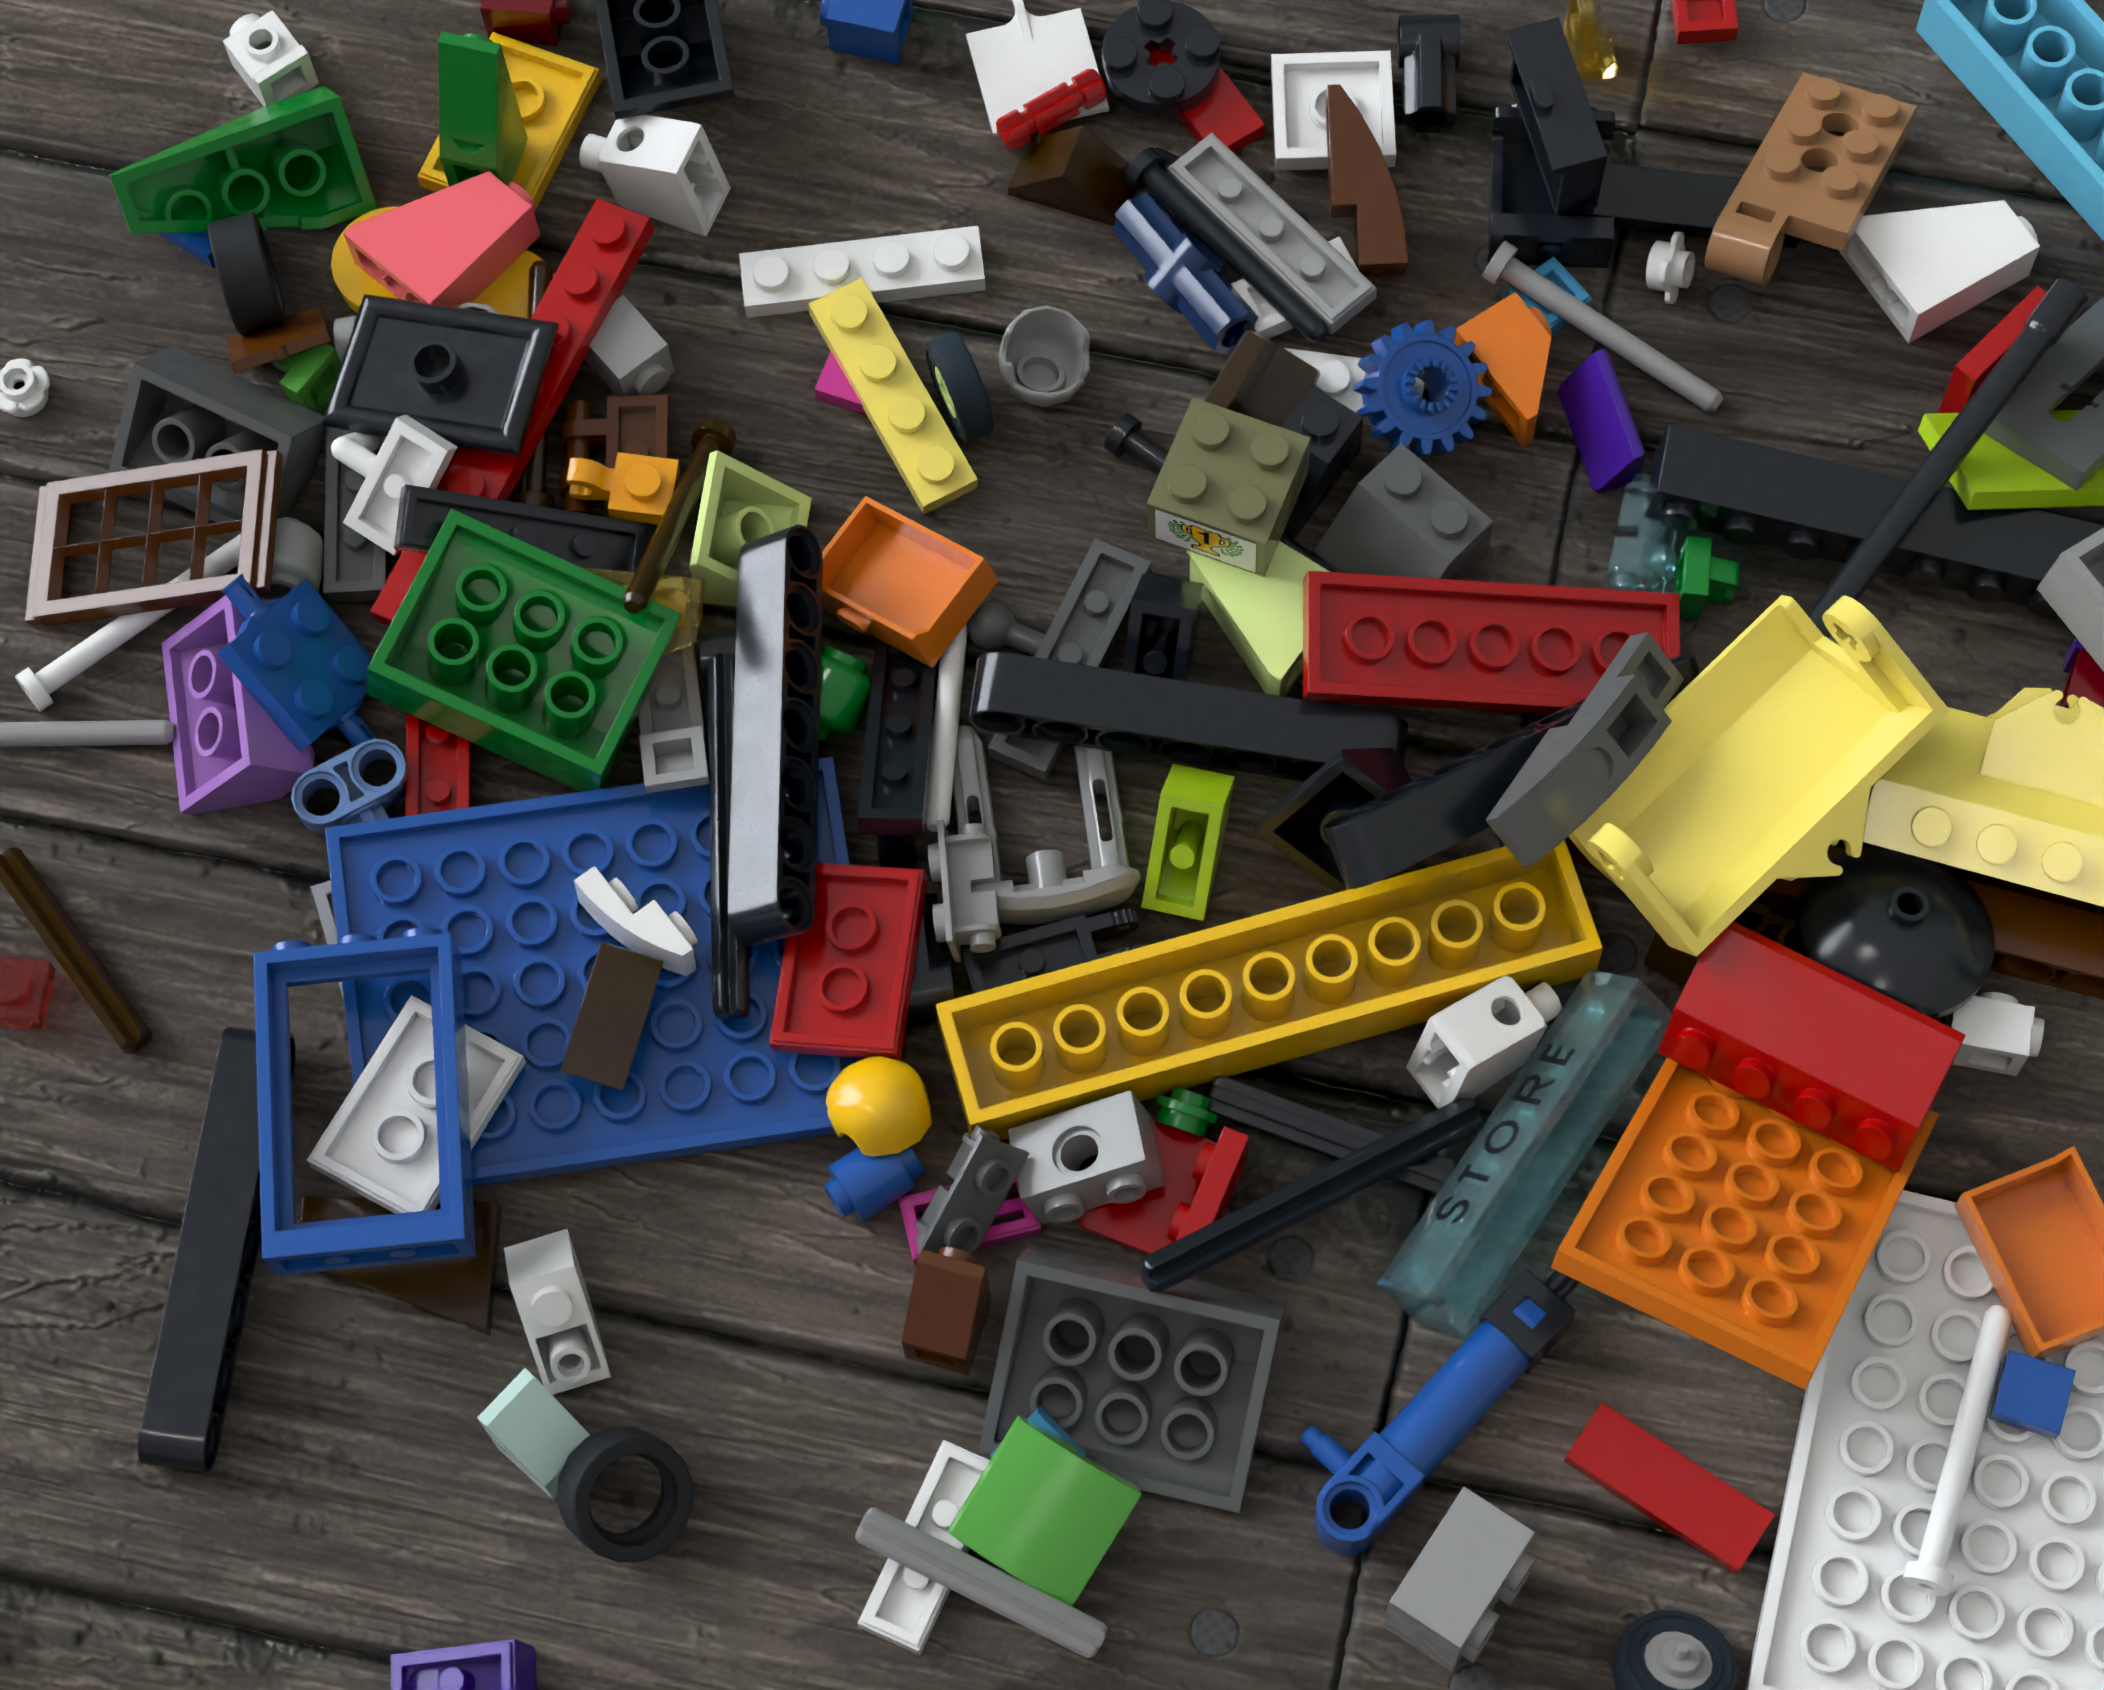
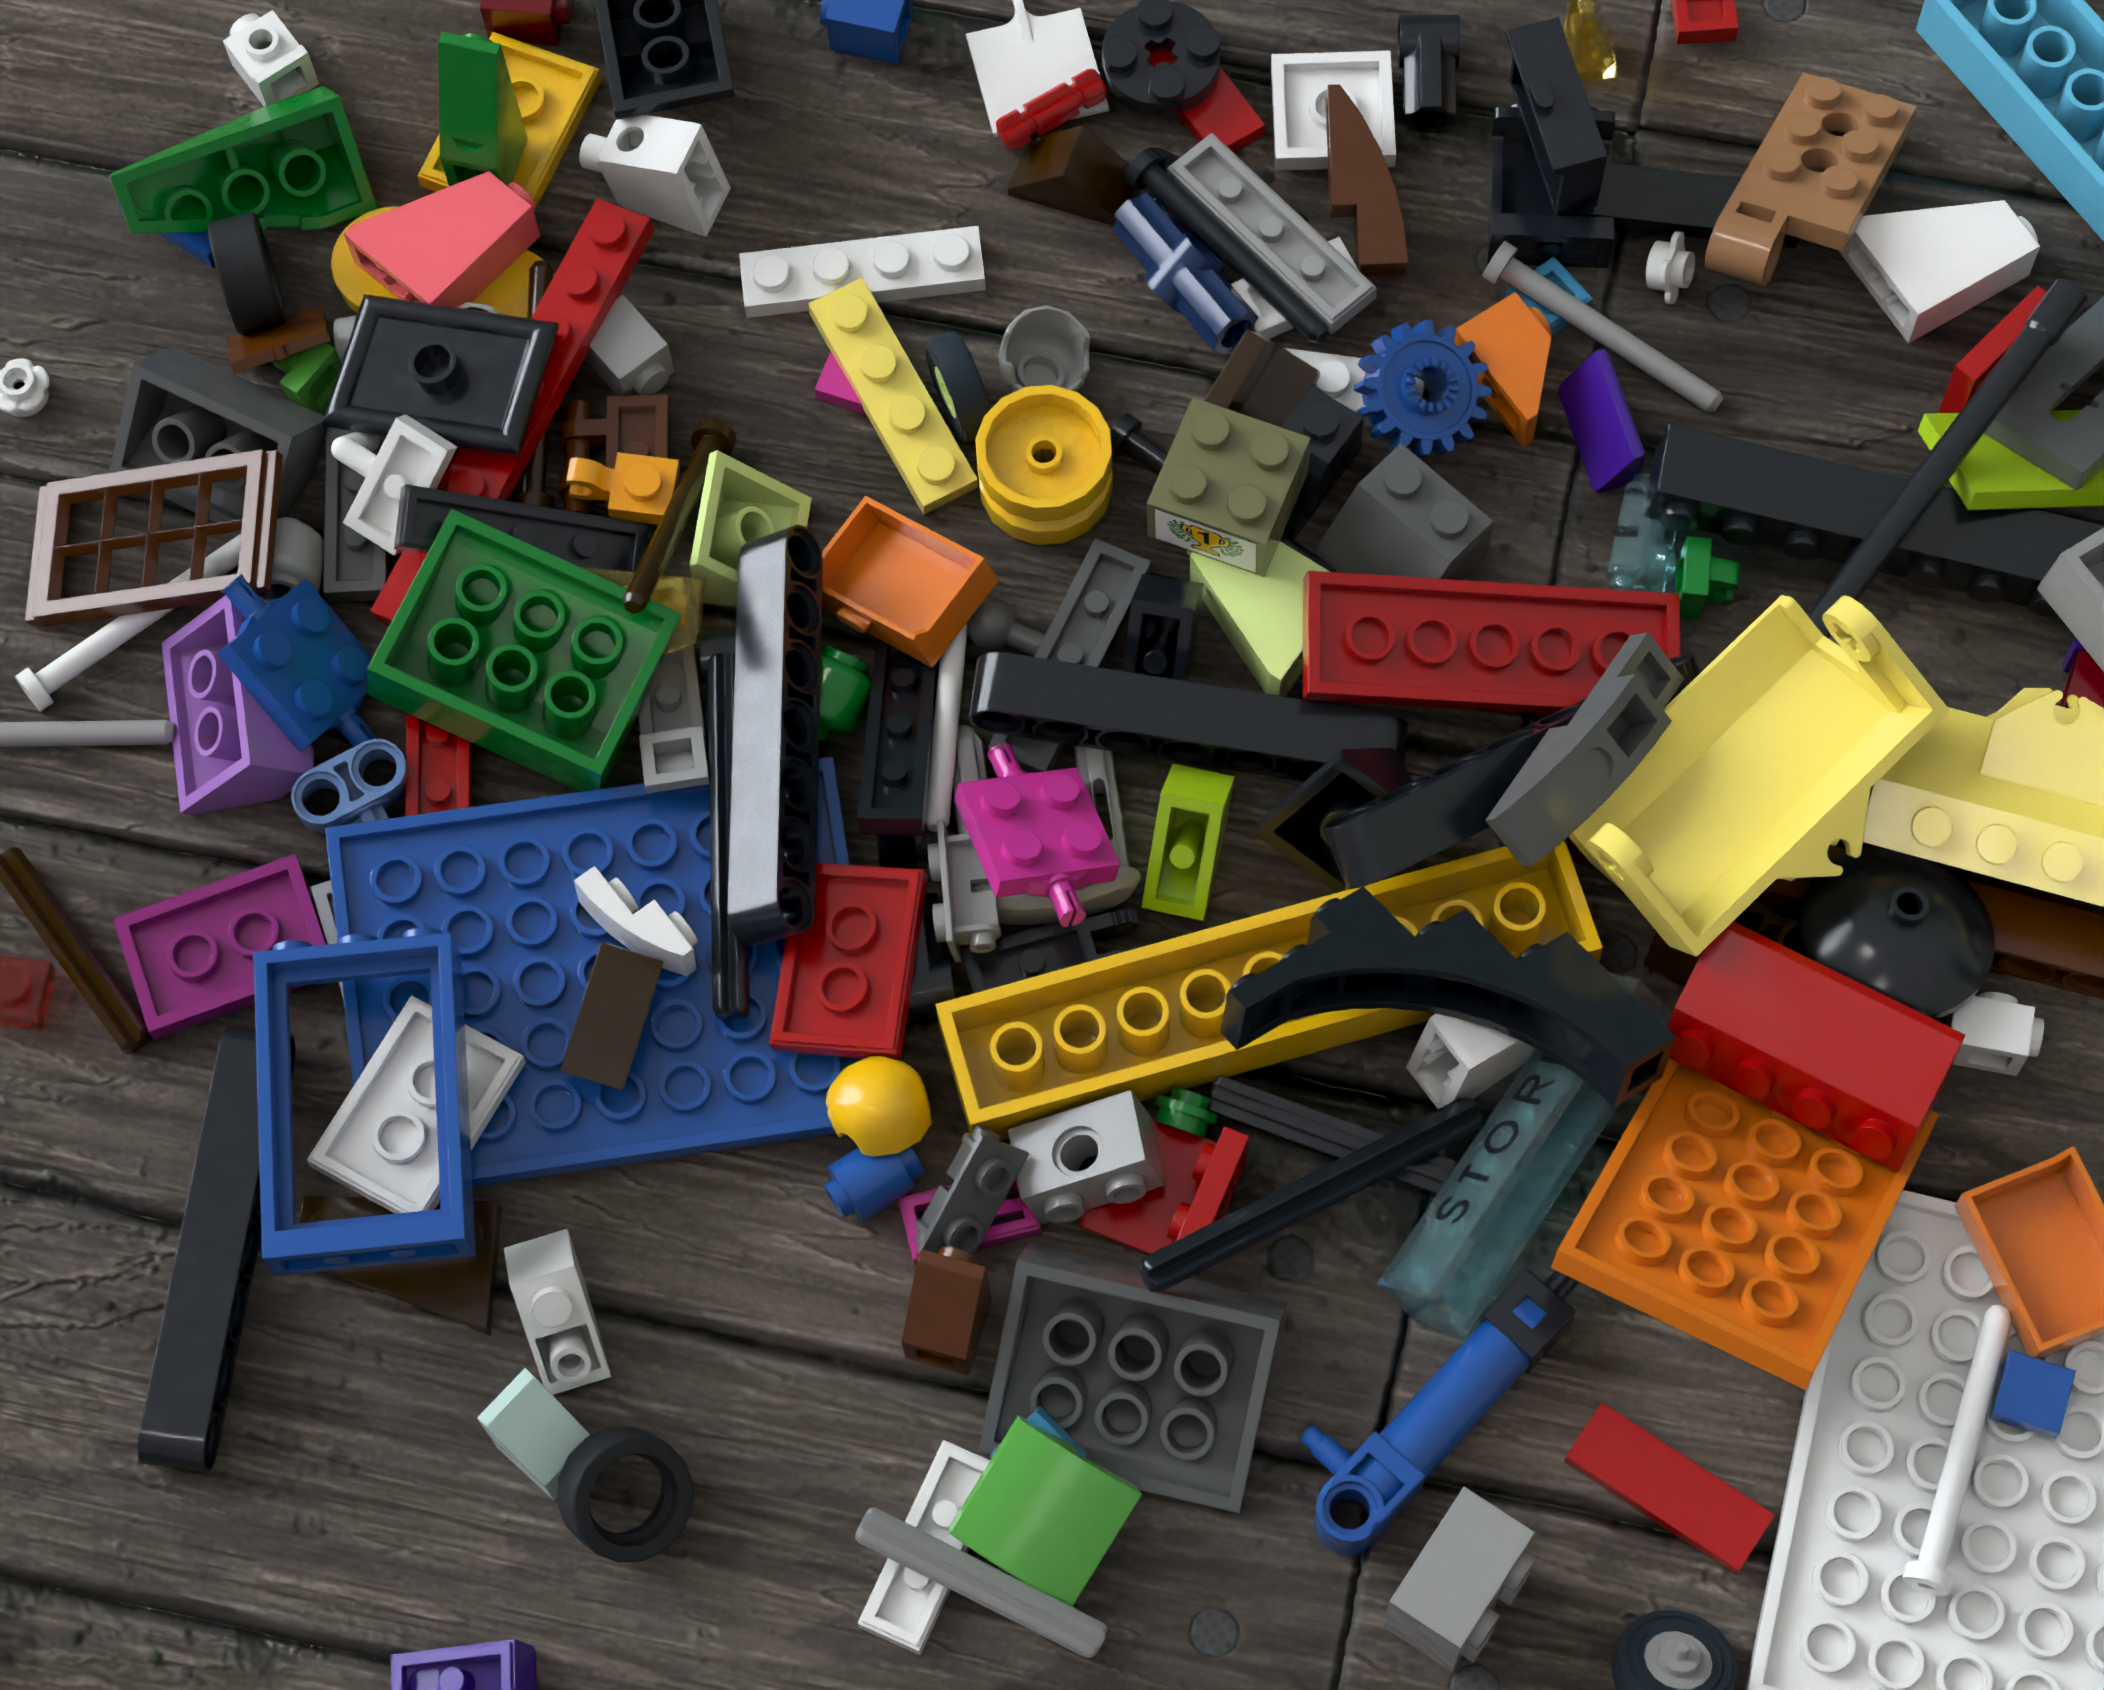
none -> magenta plate [113,854,327,1040]
none -> dark pink plate [954,743,1121,927]
none -> yellow wheel [975,385,1113,545]
none -> black arch [1220,886,1676,1107]

